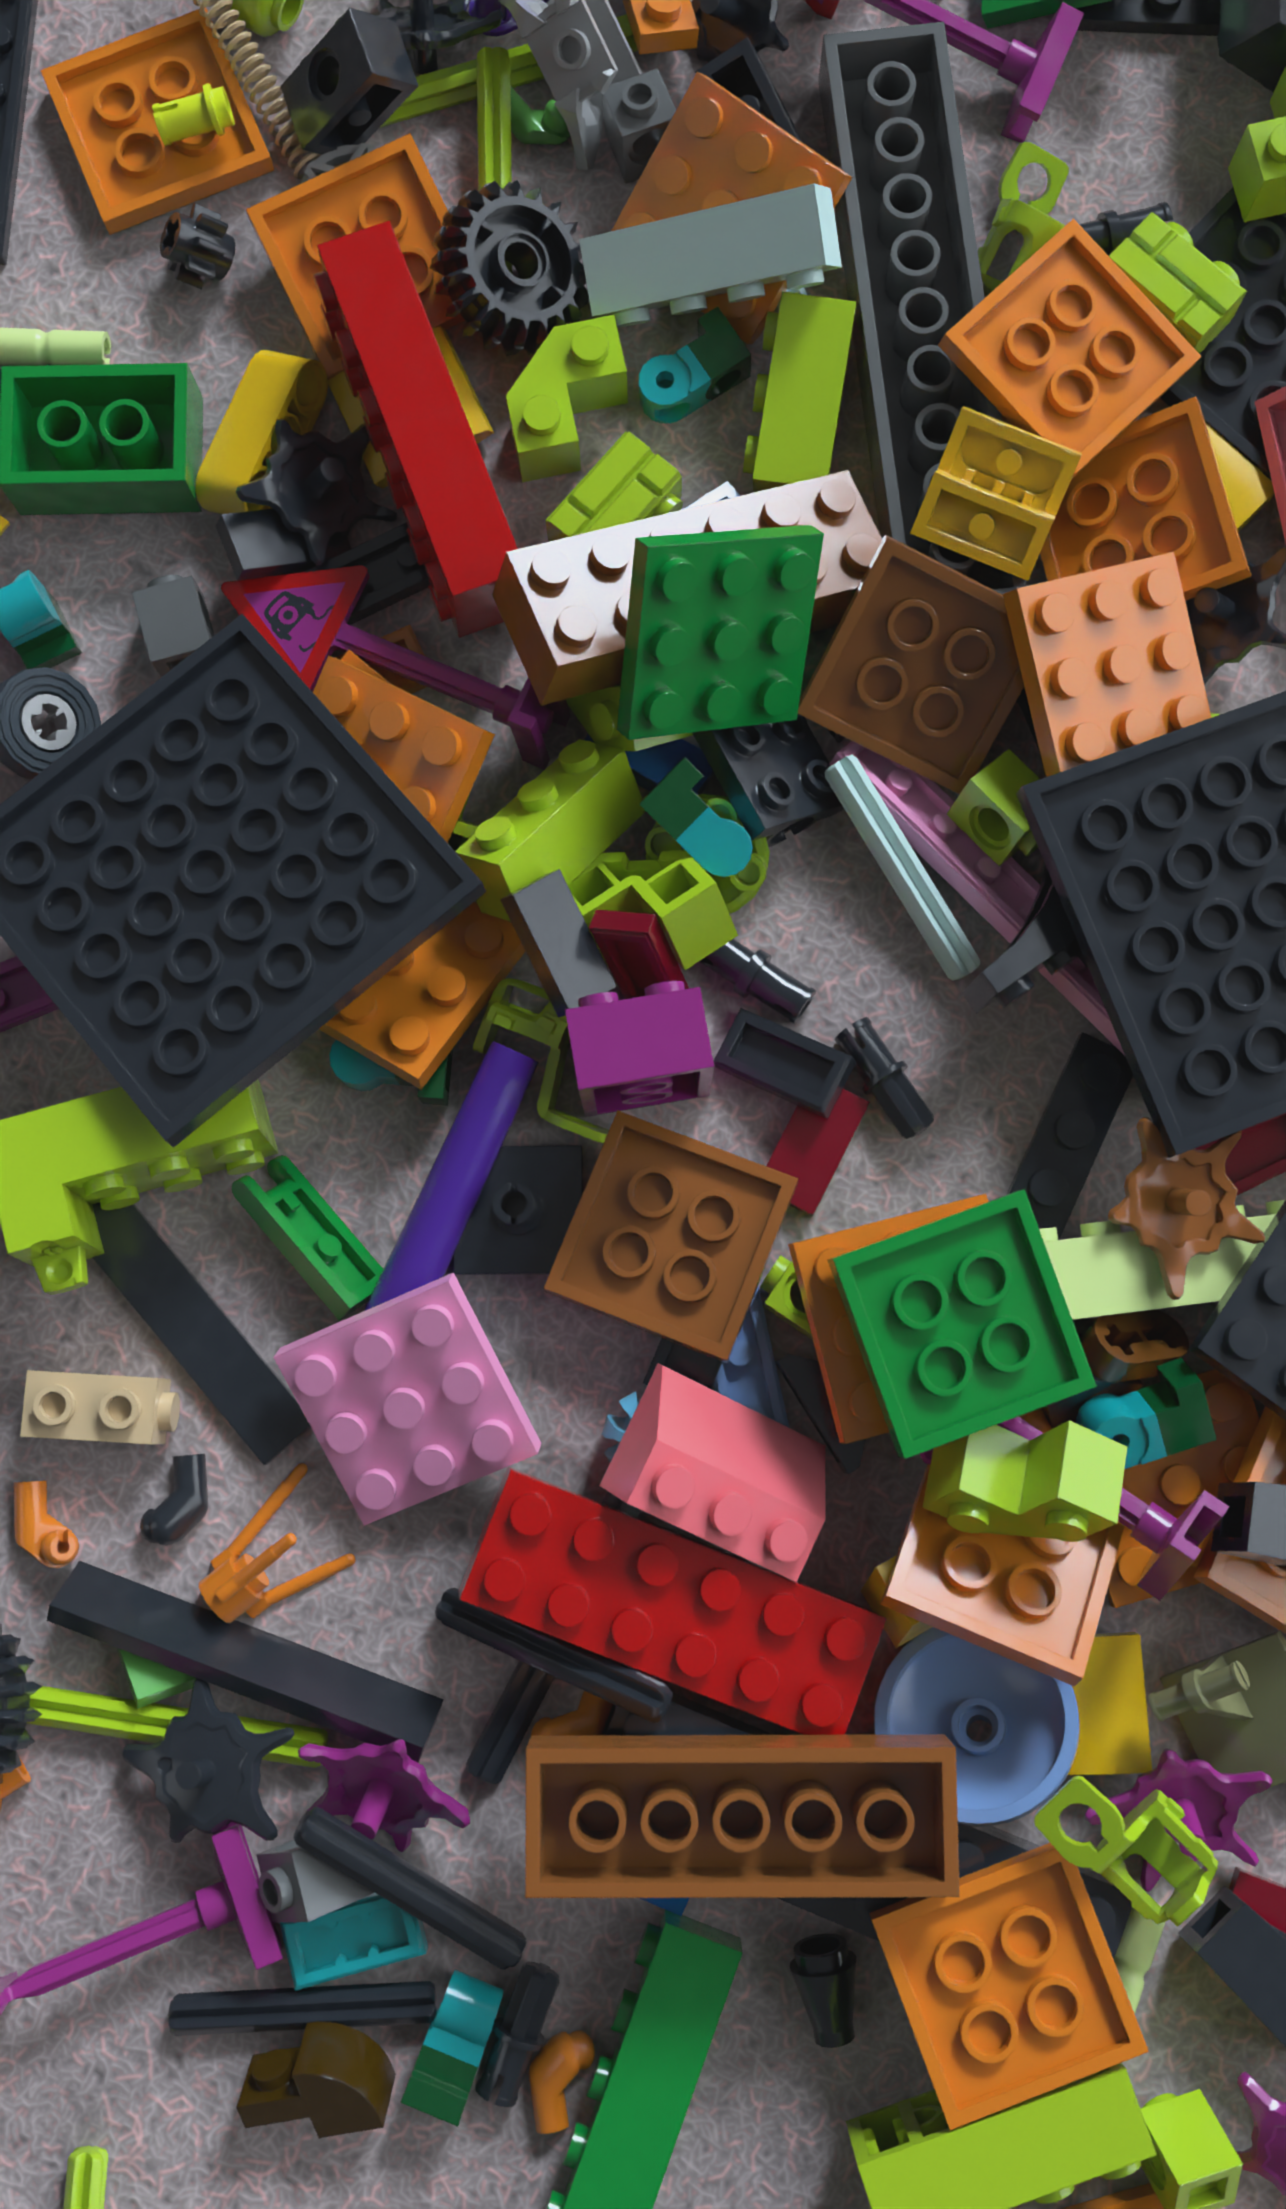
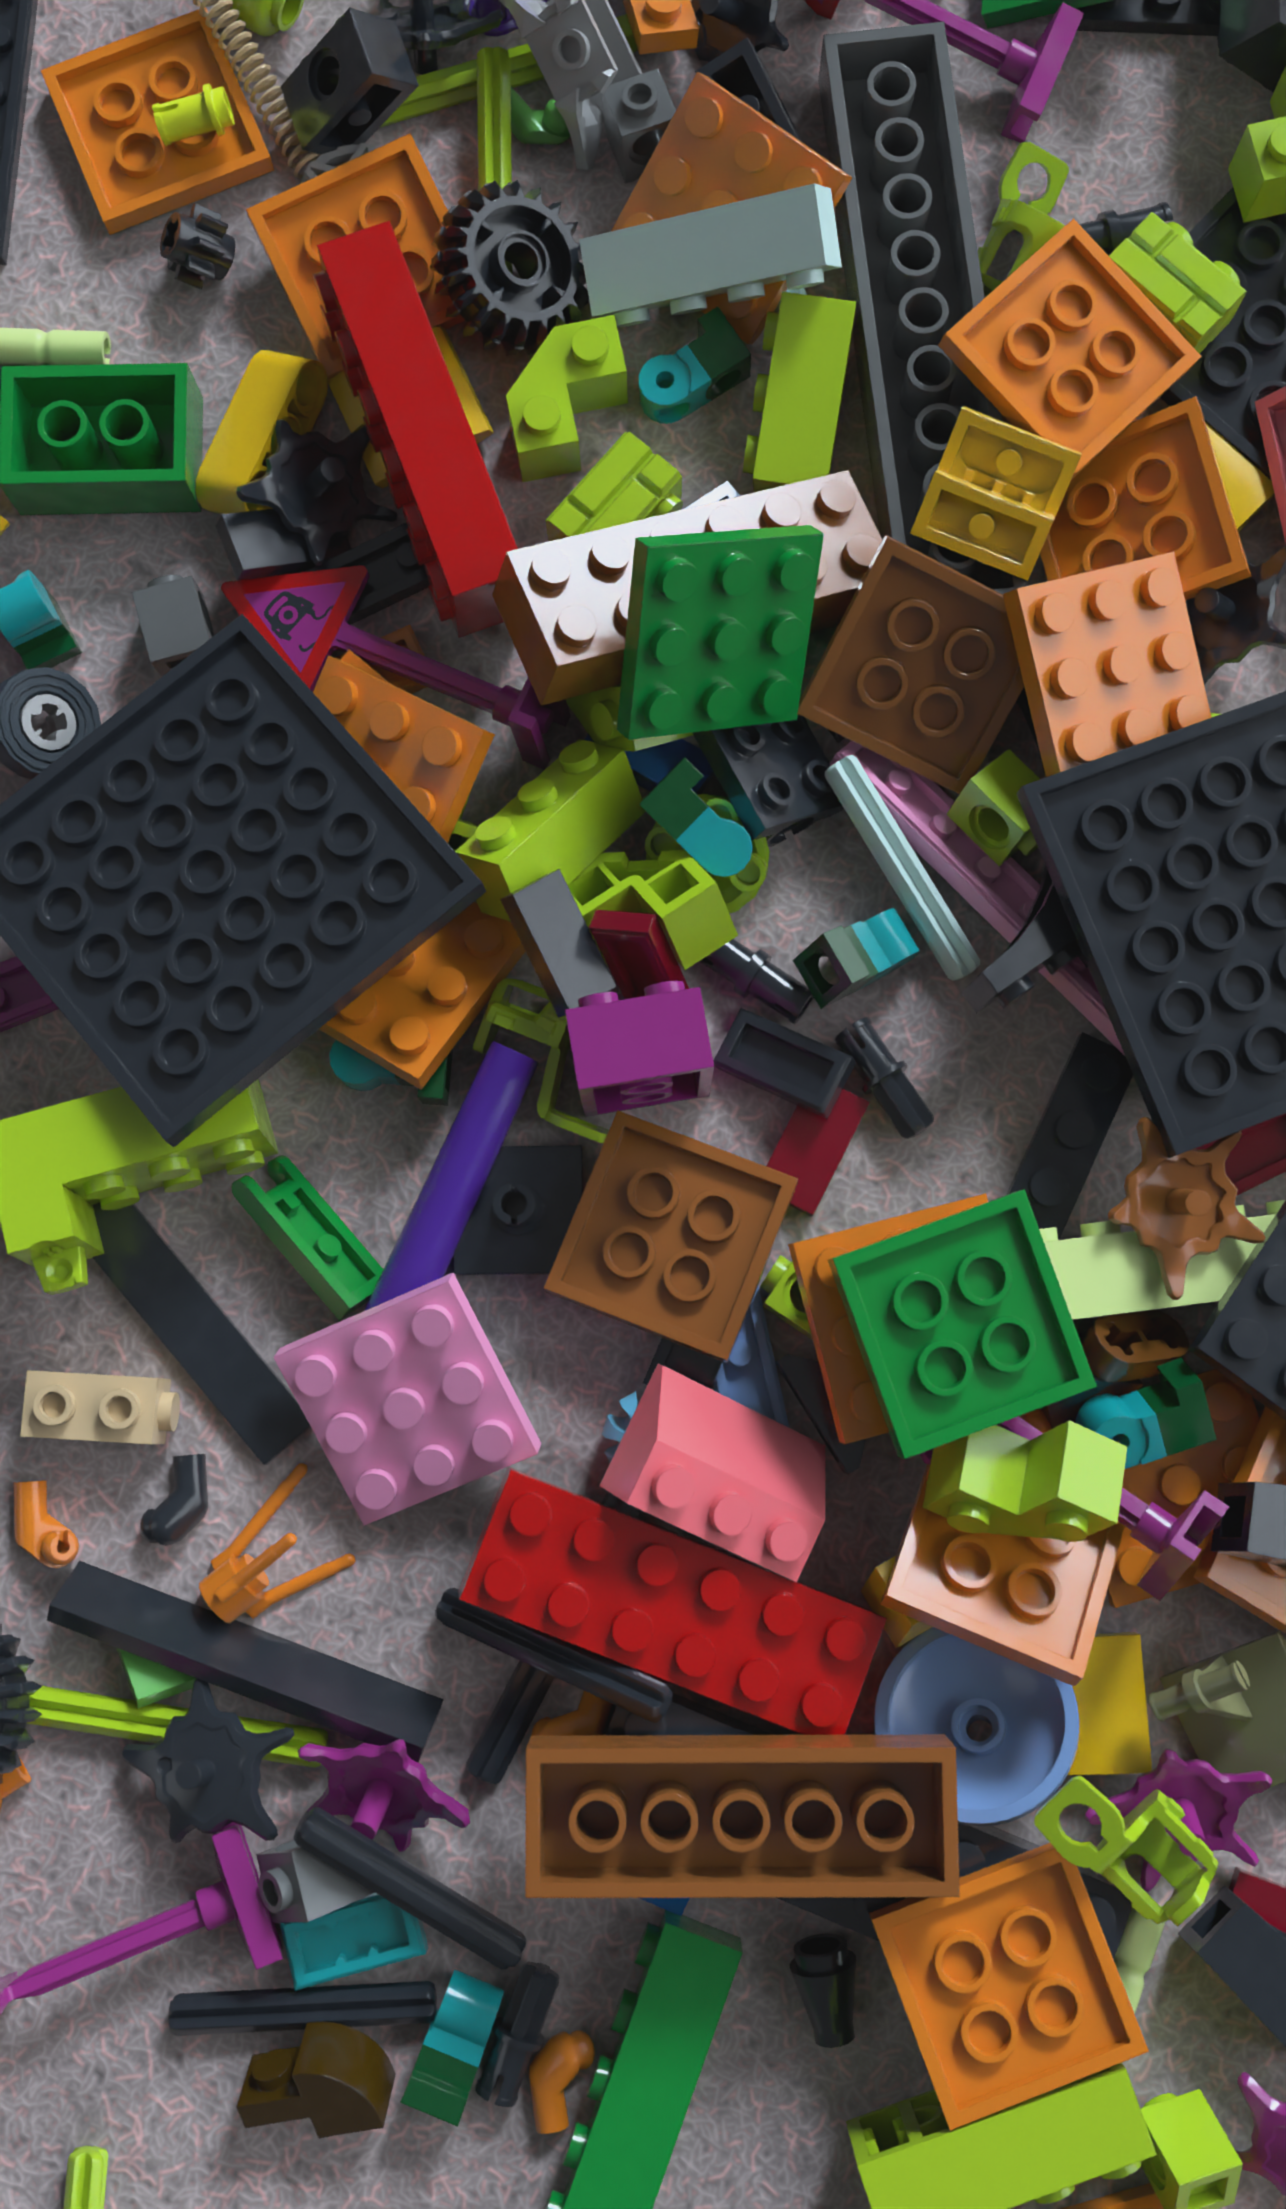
none -> leg [792,908,920,1009]

